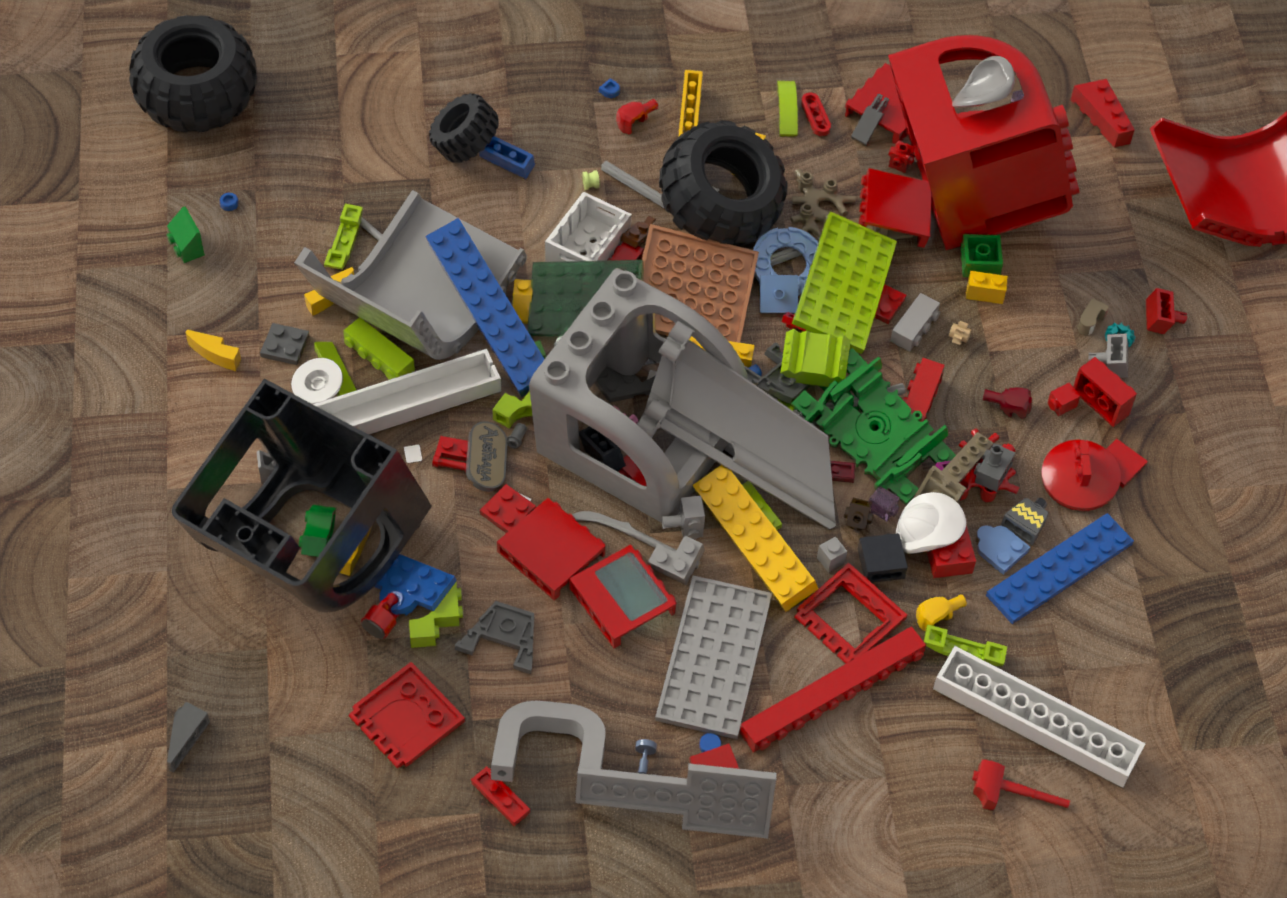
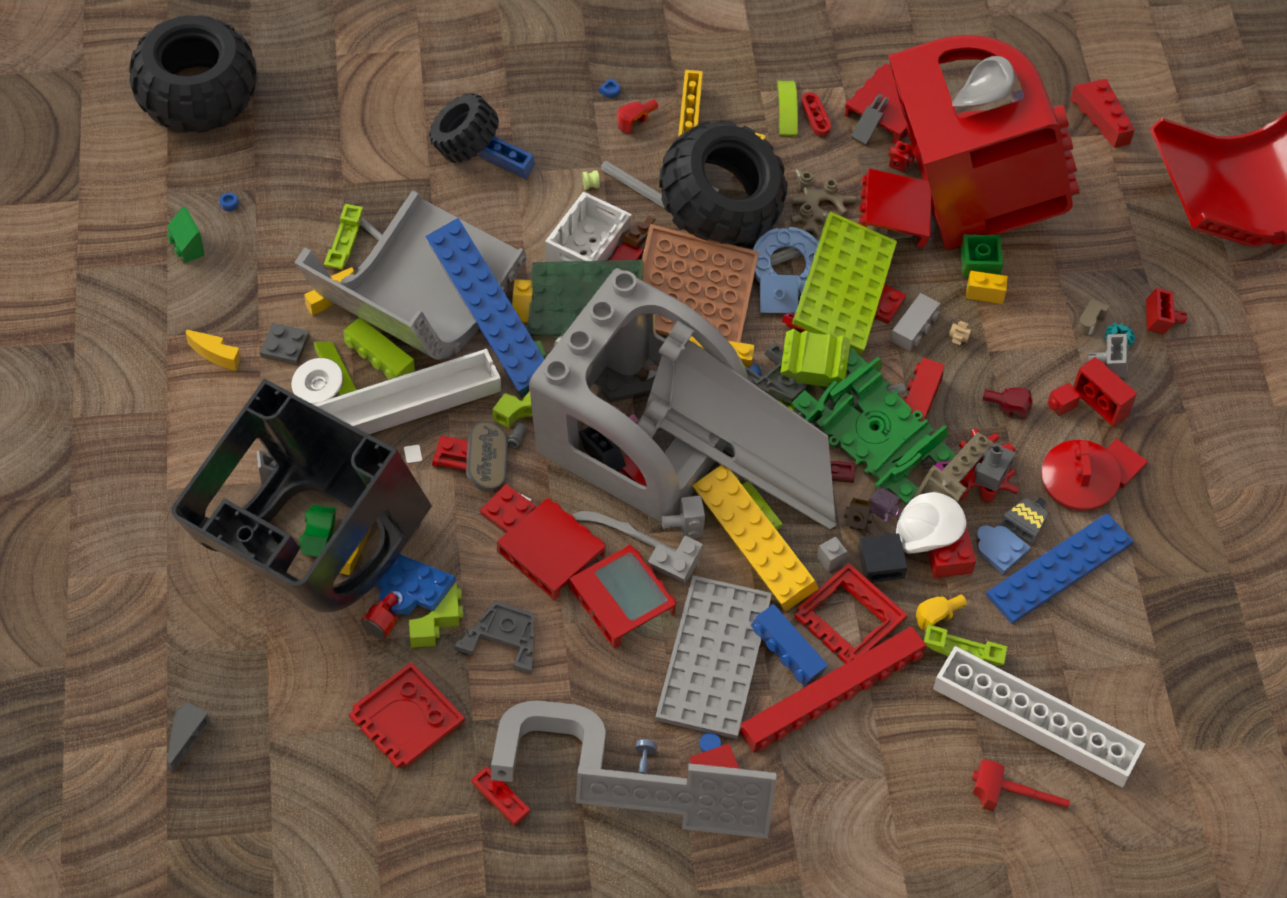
none -> blue brick [751,604,828,687]

